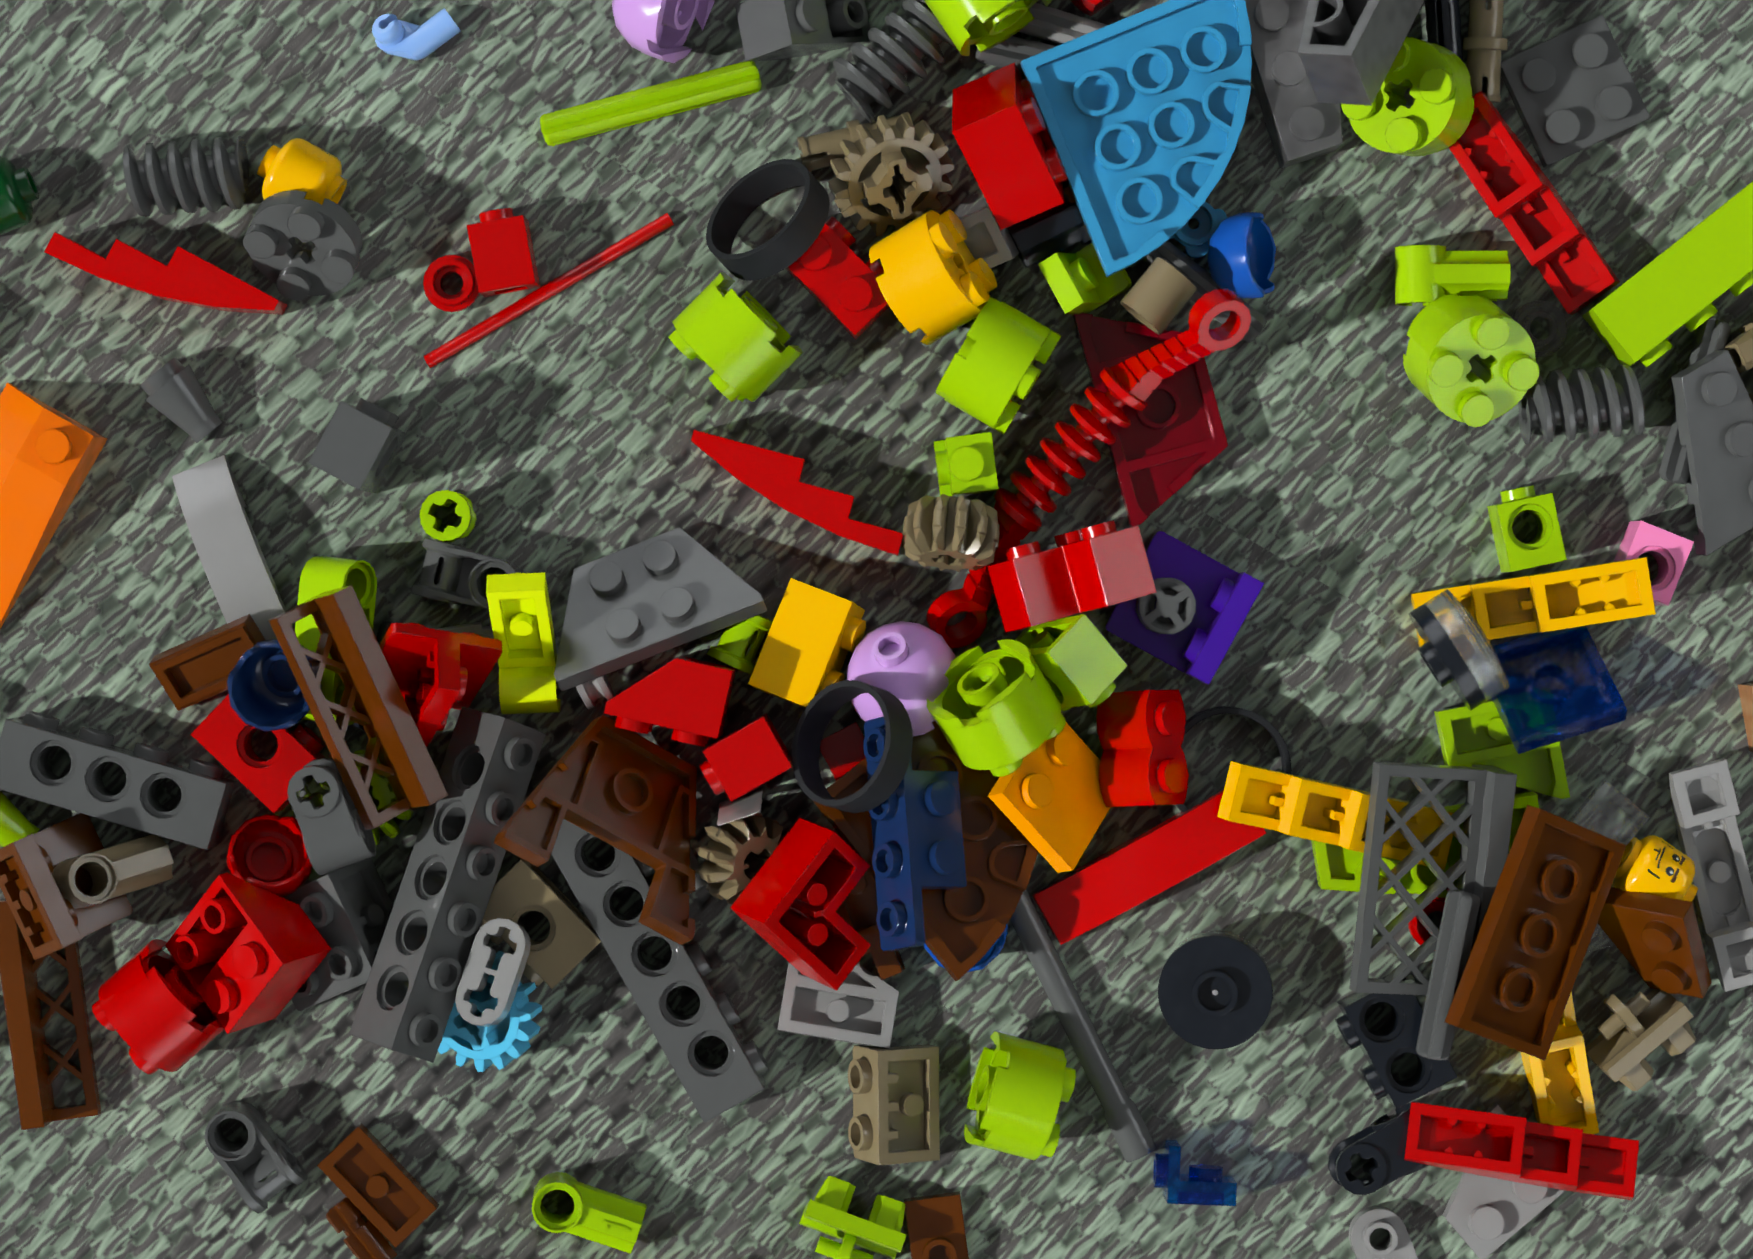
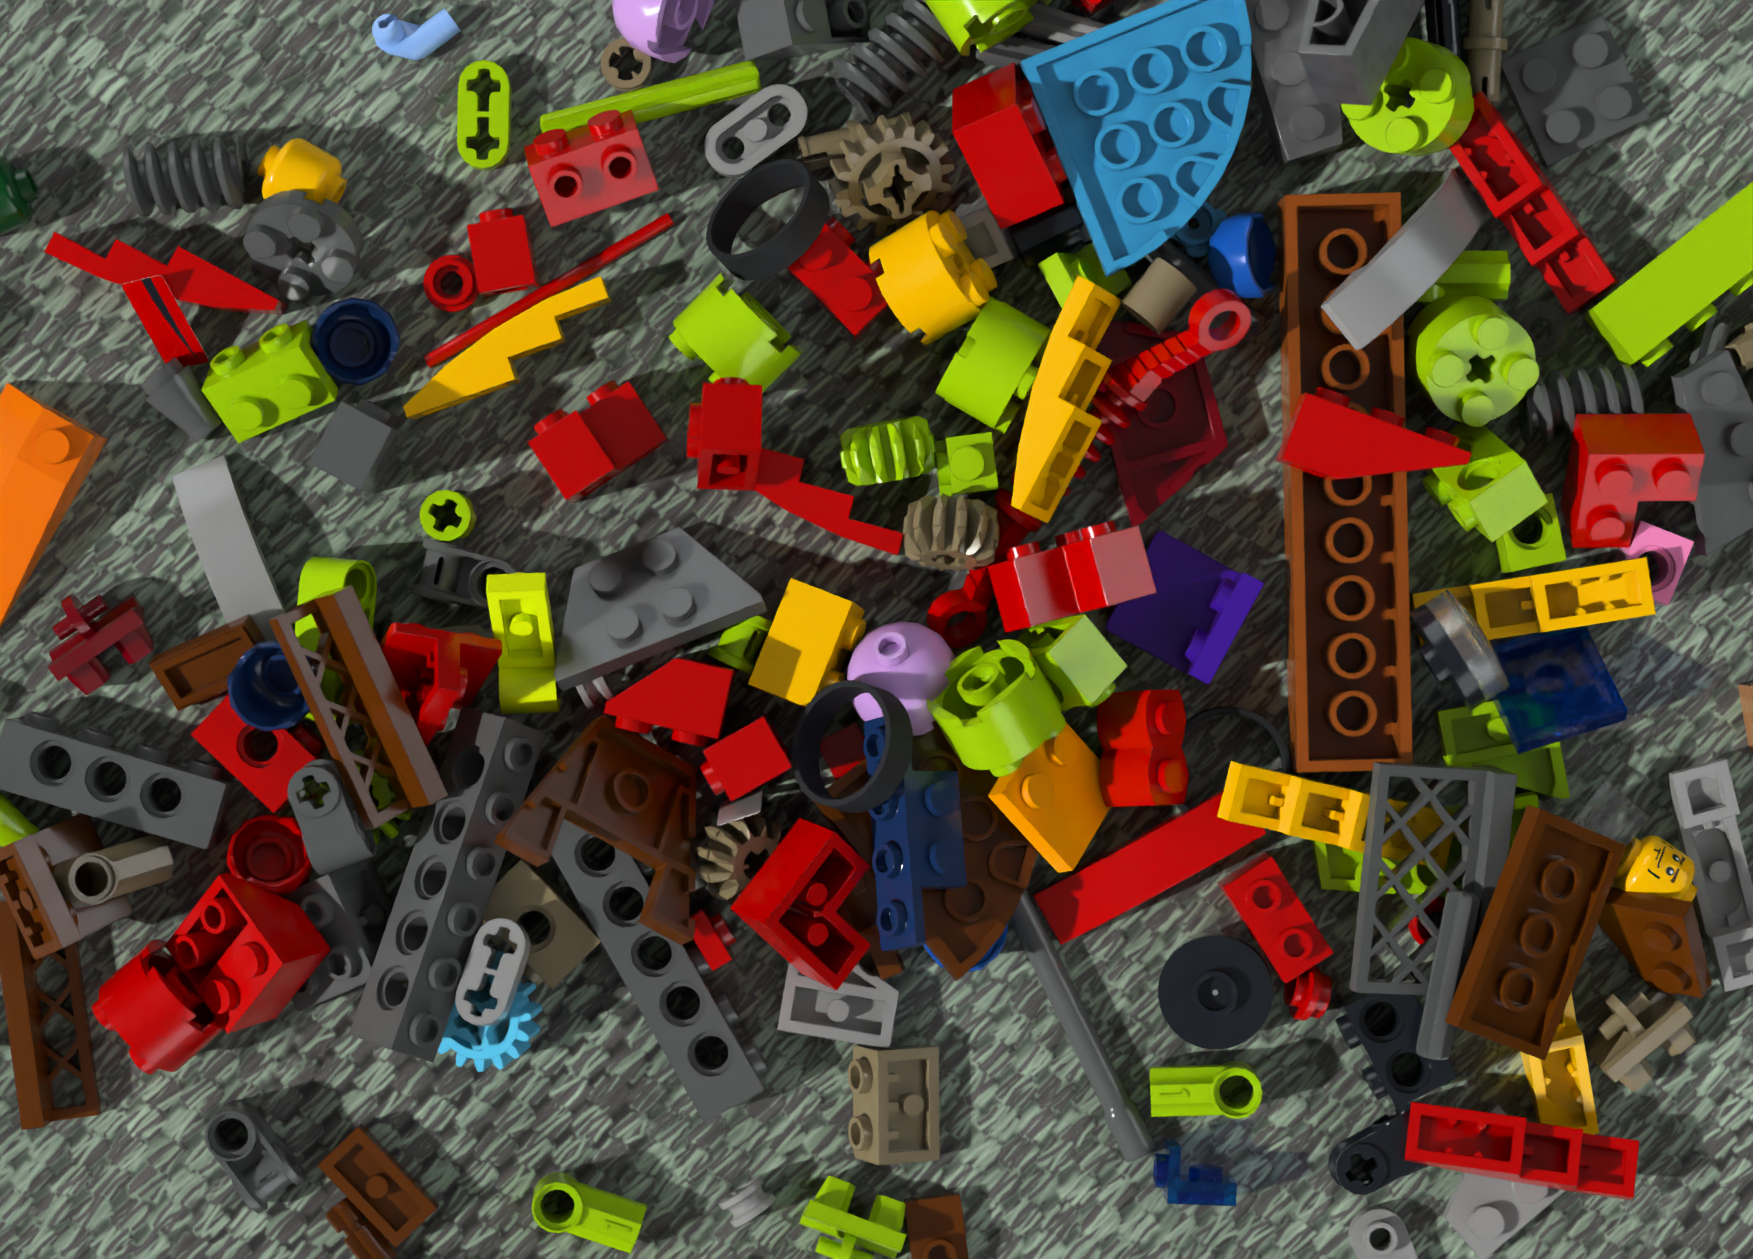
lime brick [964,1031,1076,1160] -> none
dark grey wheel [1136,578,1196,634] -> none
none -> dark red hips [48,594,154,695]
none -> red sticker [122,275,208,367]
none -> lime bracket [202,320,339,443]
none -> dark blue hair [311,297,400,385]
none -> yellow slope [403,276,612,420]
none -> lime beam [457,60,512,171]
none -> red brick [524,109,659,227]
none -> red brick [528,380,669,503]
none -> dark tan bush [600,38,653,92]
none -> red brick [687,377,762,491]
none -> red plate [689,906,737,971]
none -> light grey plate [704,84,808,178]
none -> light grey bush [718,1175,776,1228]
none -> lime gear [839,416,936,486]
none -> yellow slope [1011,276,1121,523]
none -> lime piece [1149,1060,1263,1119]
none -> red brick [1217,852,1333,984]
none -> red slope [1276,387,1472,481]
none -> dark orange brick [1277,192,1413,773]
none -> red plate [1283,965,1332,1021]
none -> light grey slope [1321,168,1487,351]
none -> lime brick [1421,422,1548,543]
none -> red brick [1561,414,1705,548]

